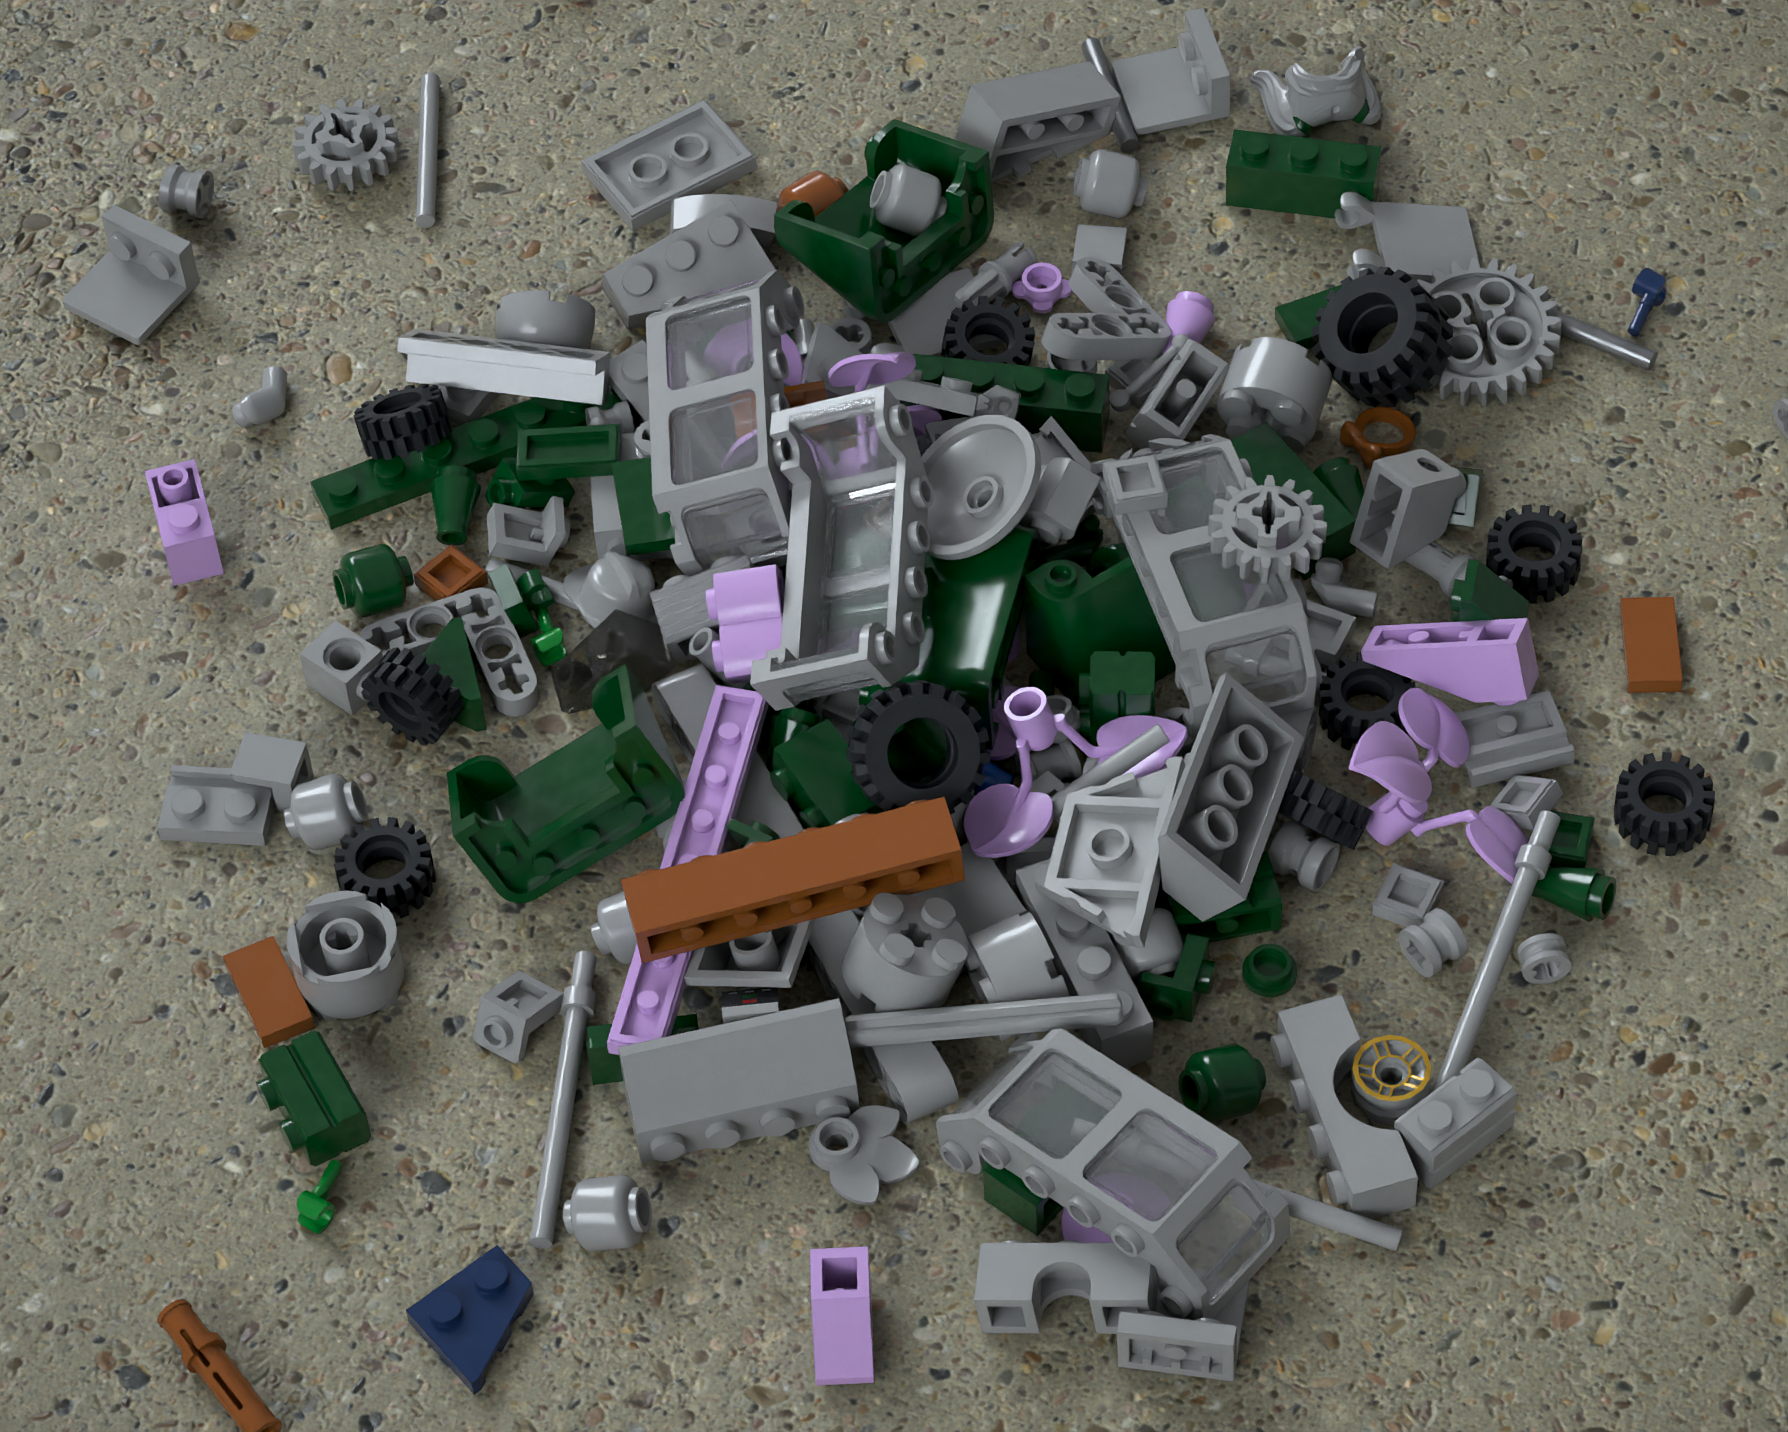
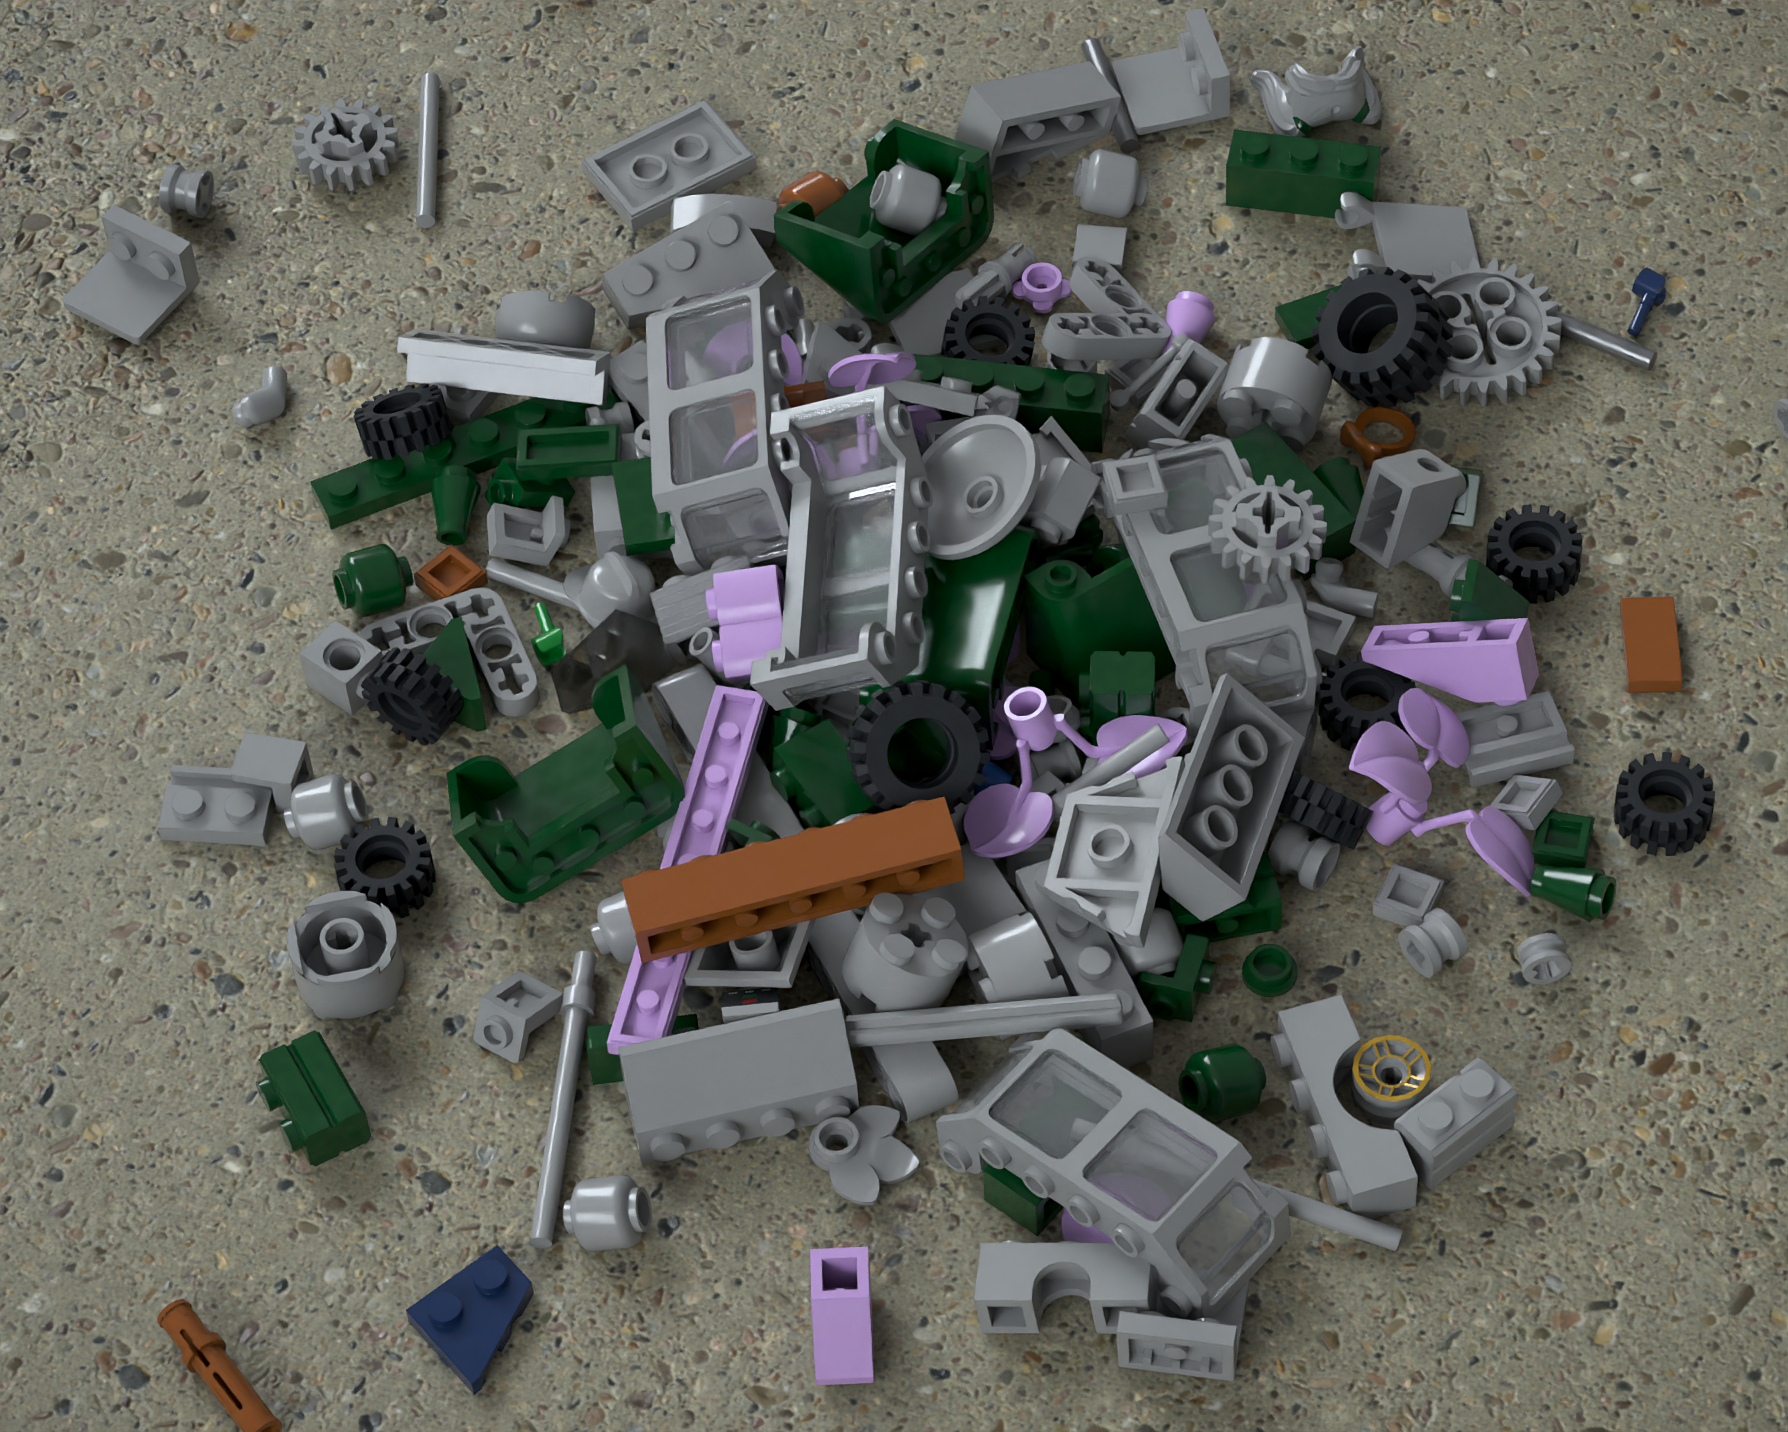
lavender slope [145,459,224,586] -> none
dark orange tile [223,936,315,1048] -> none
green hand [297,1160,343,1234] -> none
dark green tile [488,563,555,638] -> none
light grey bar [1431,810,1561,1093] -> none

